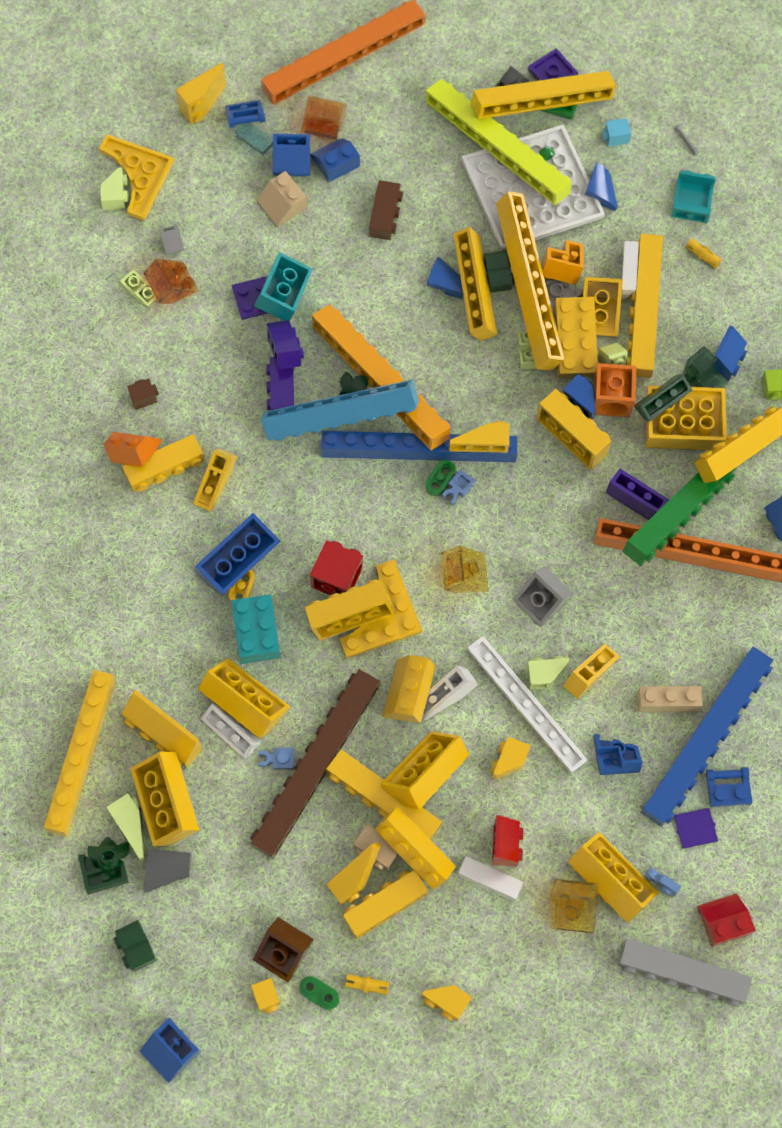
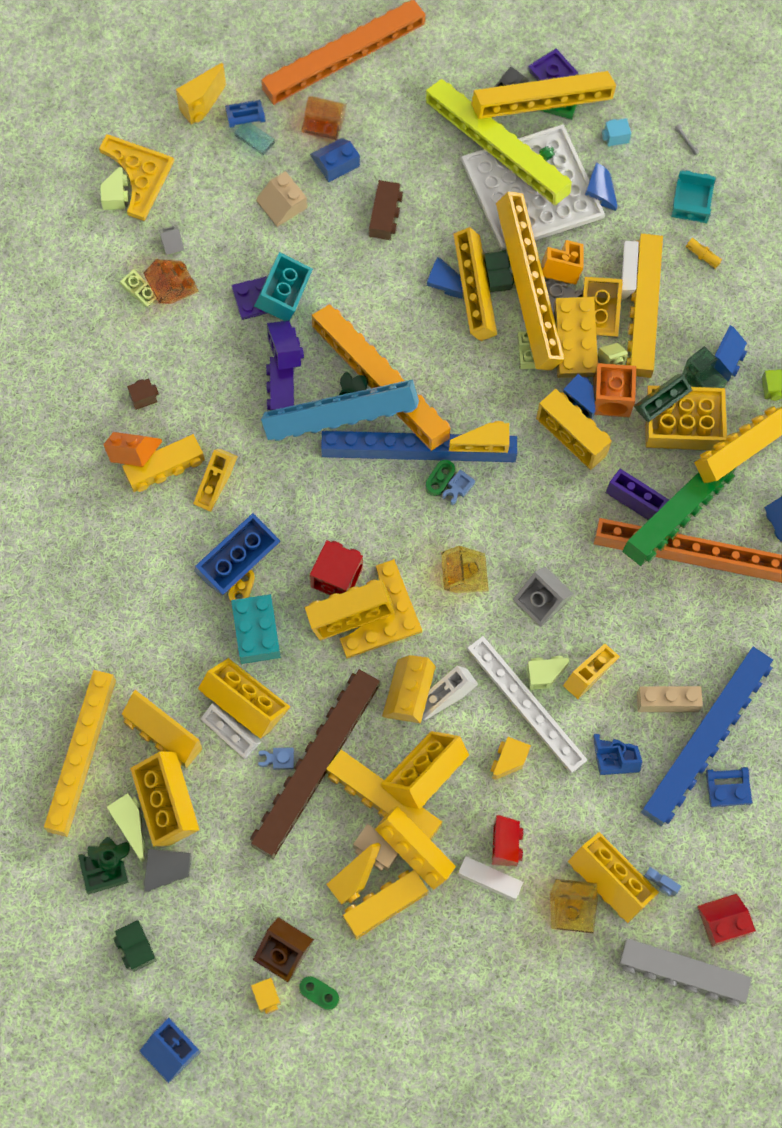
blue slope [273,134,310,177] -> none
yellow pin [345,974,390,996] -> none
yellow slope [421,985,472,1022] -> none
dark purple piece [674,808,718,849] -> none

